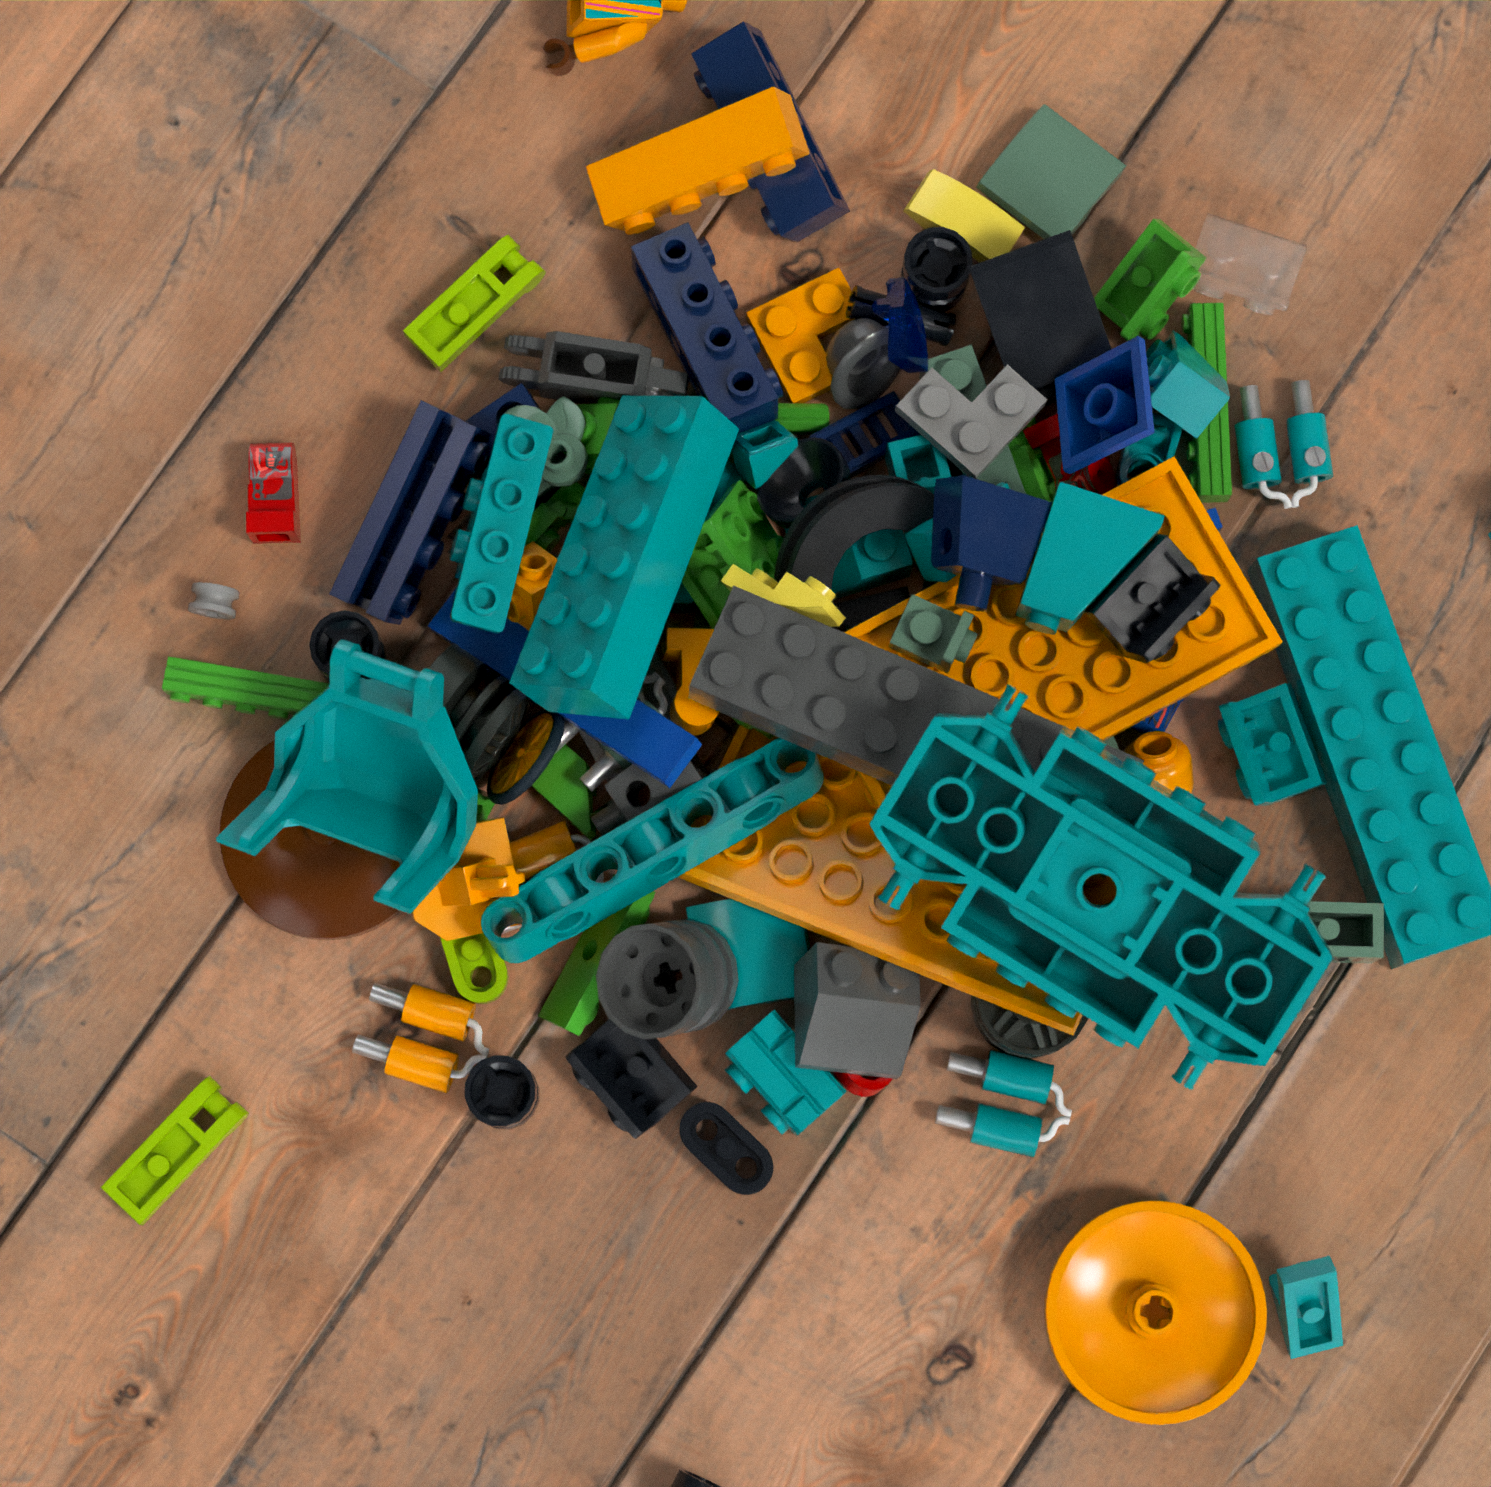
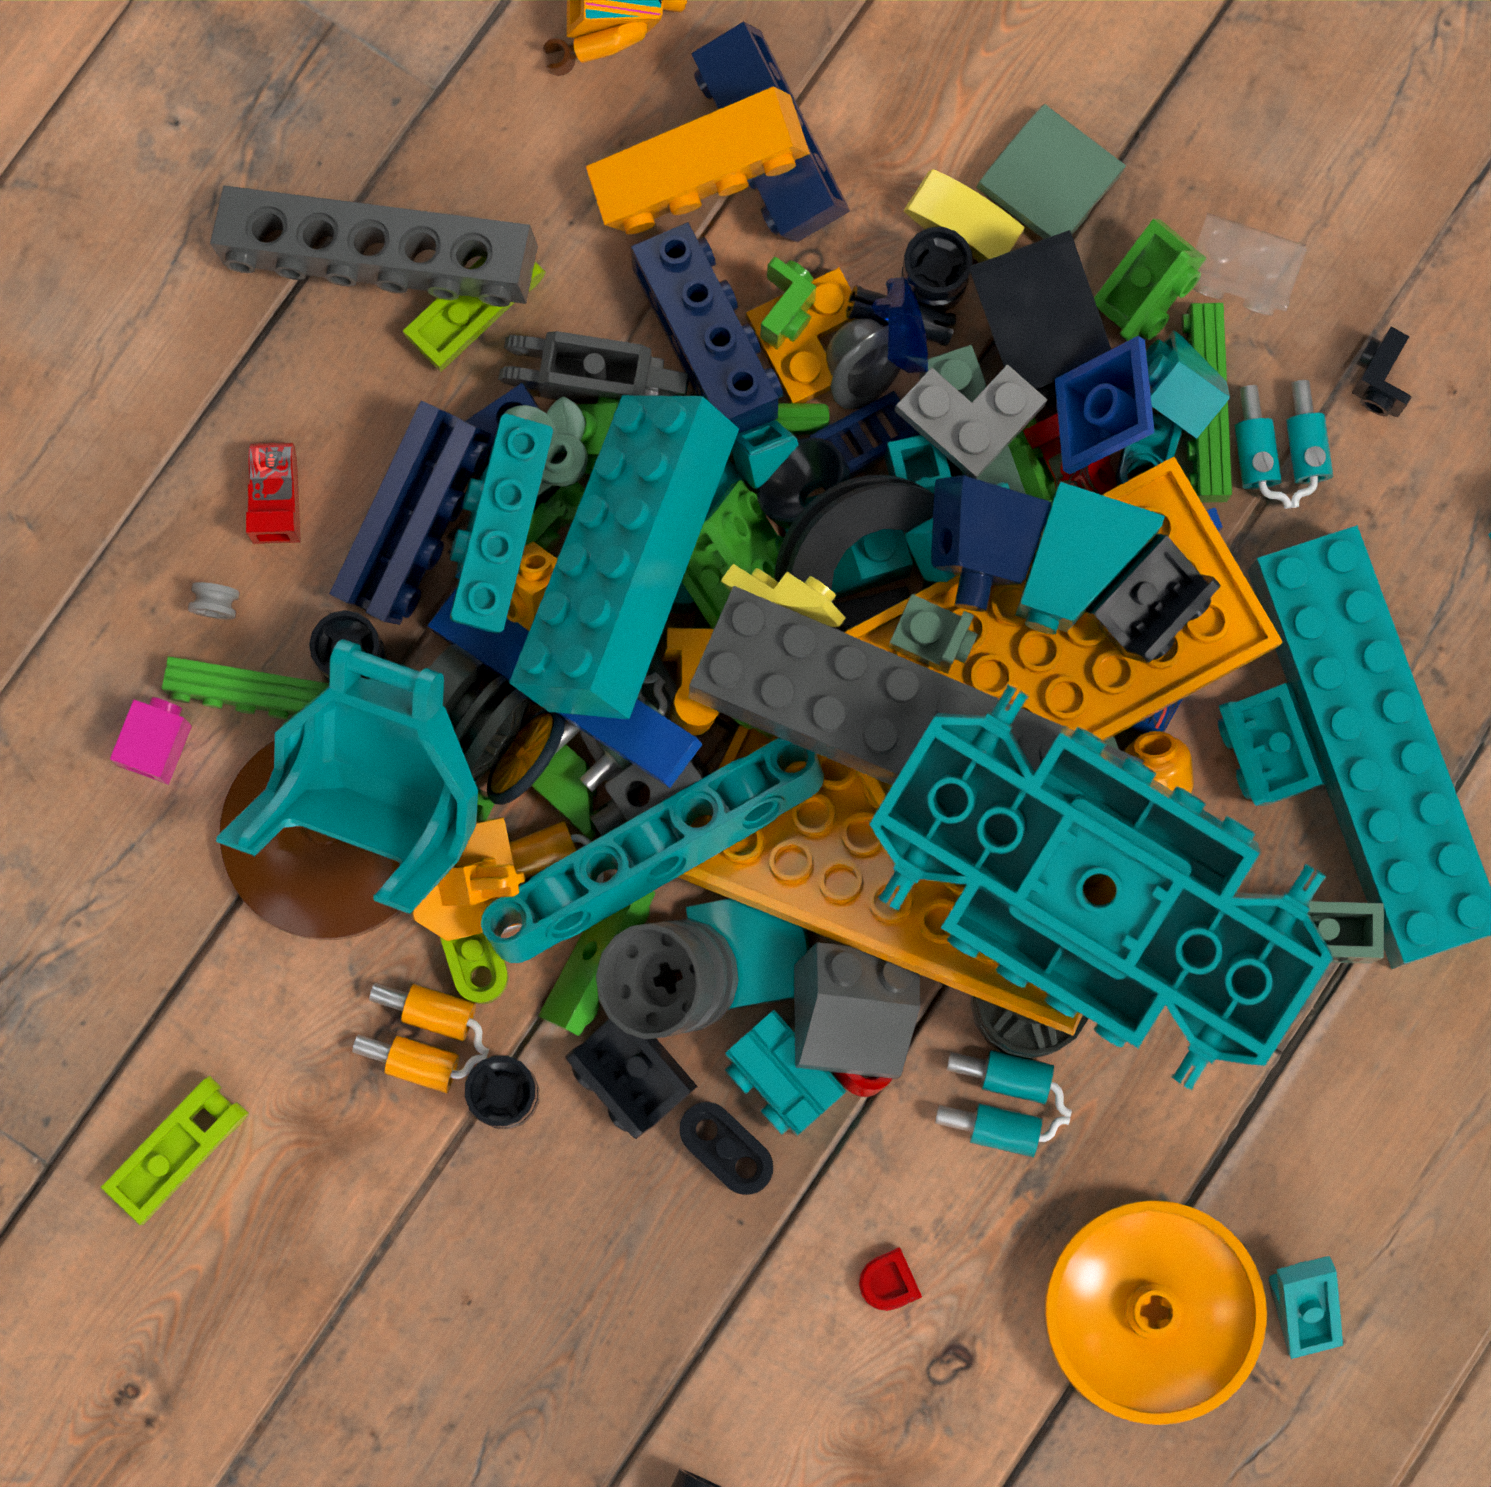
none -> dark pink brick [110,697,192,785]
none -> dark grey brick [210,185,538,307]
none -> bright green bracket [760,257,816,350]
none -> red tile [858,1247,922,1311]
none -> black bracket [1351,326,1412,417]

